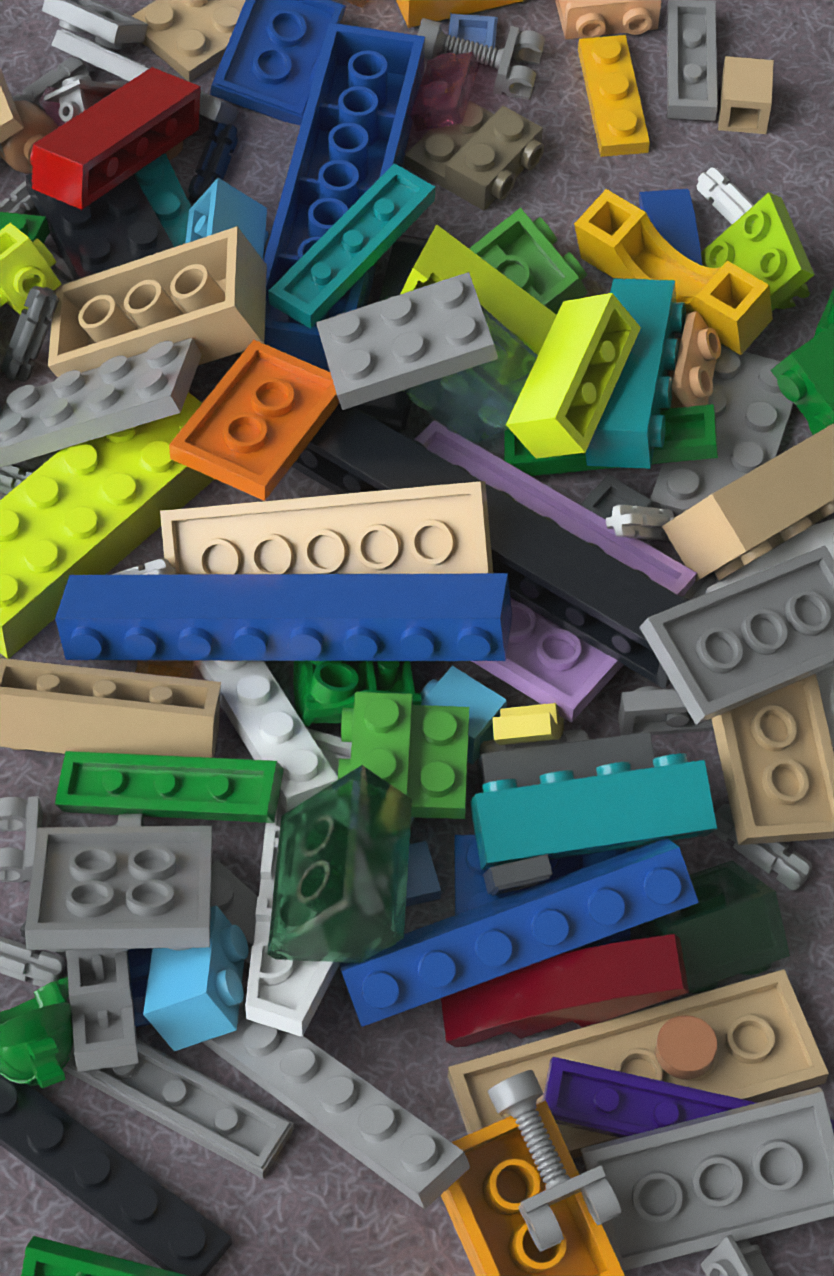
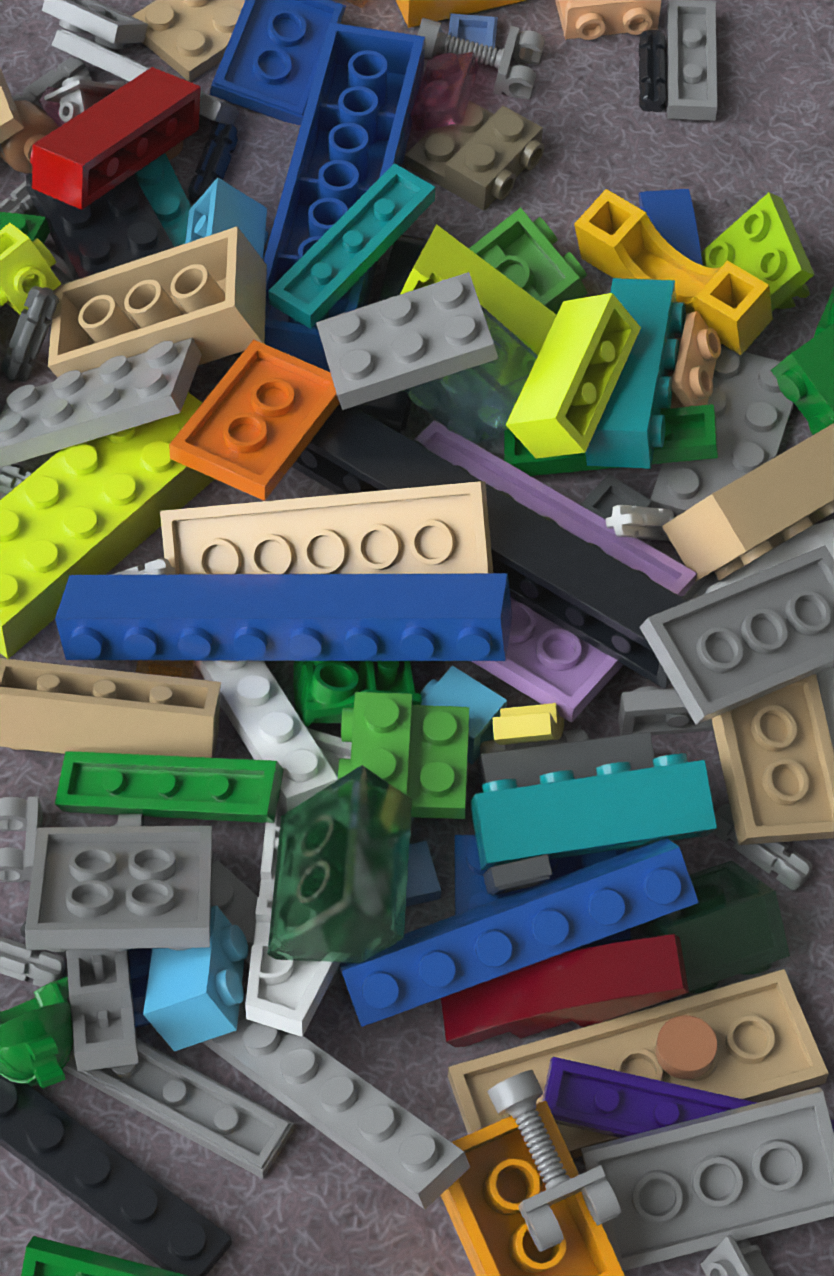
yellow plate [578,35,650,157] -> none
white axle [697,167,754,224] -> none
tan brick [718,56,774,134] -> none
none -> black axle [639,30,666,112]

